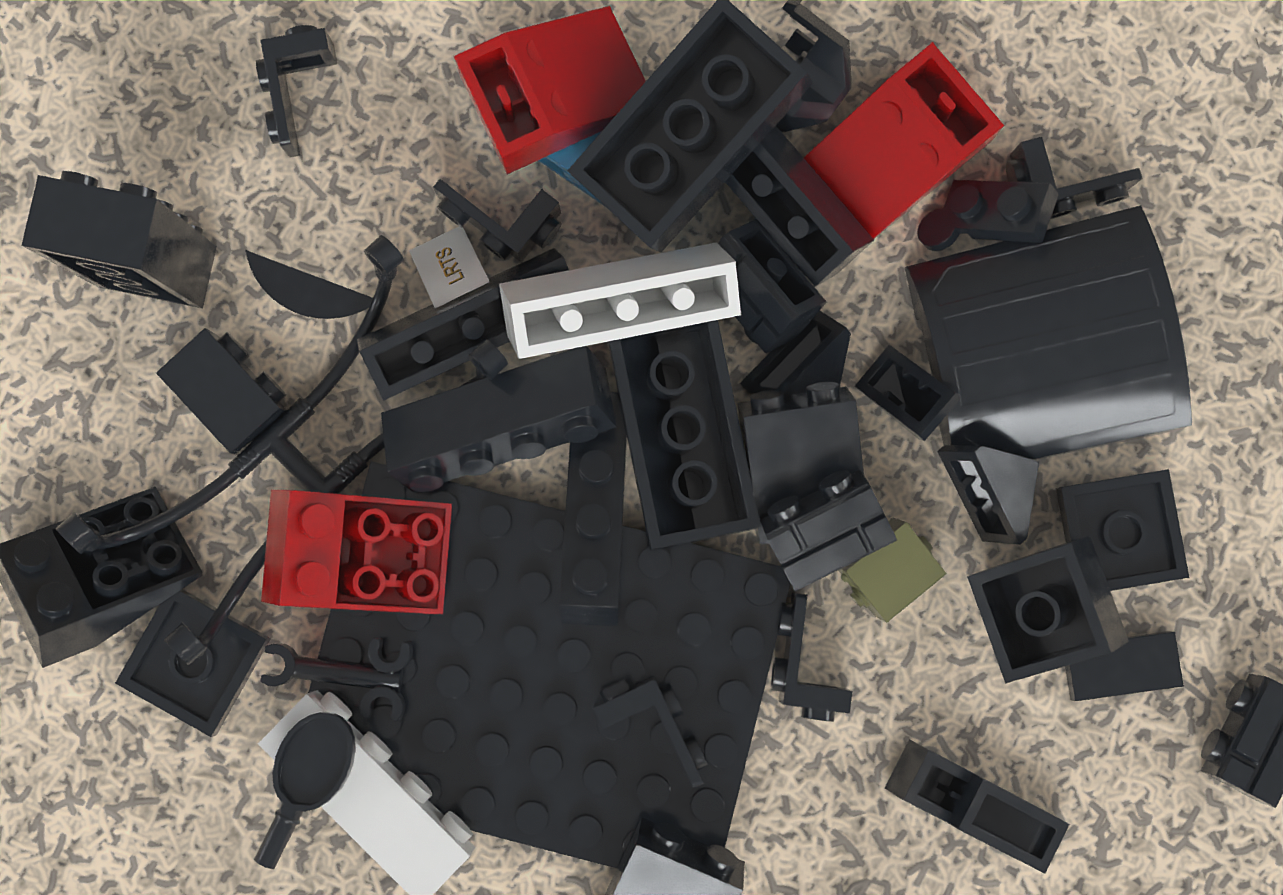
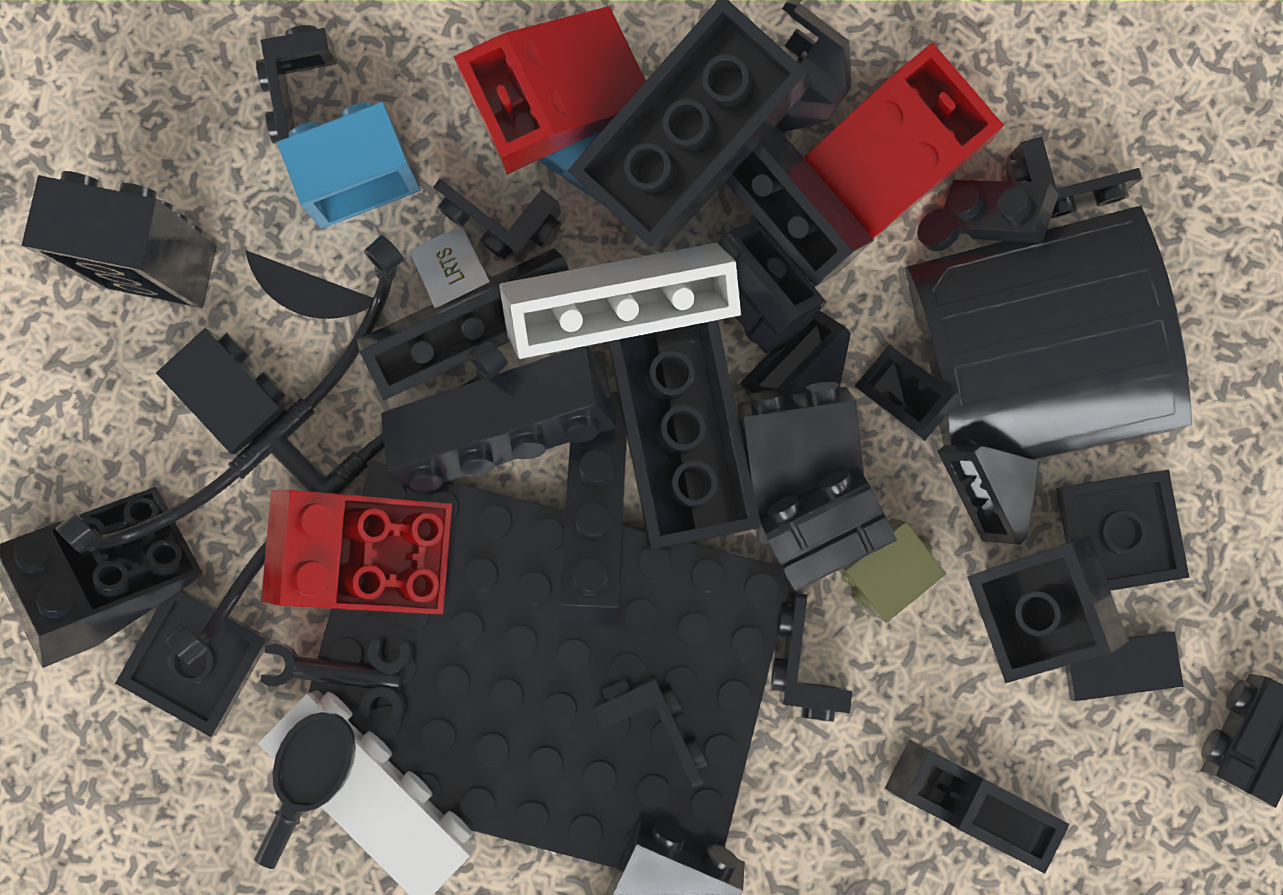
none -> dark azure piece [277,102,421,229]

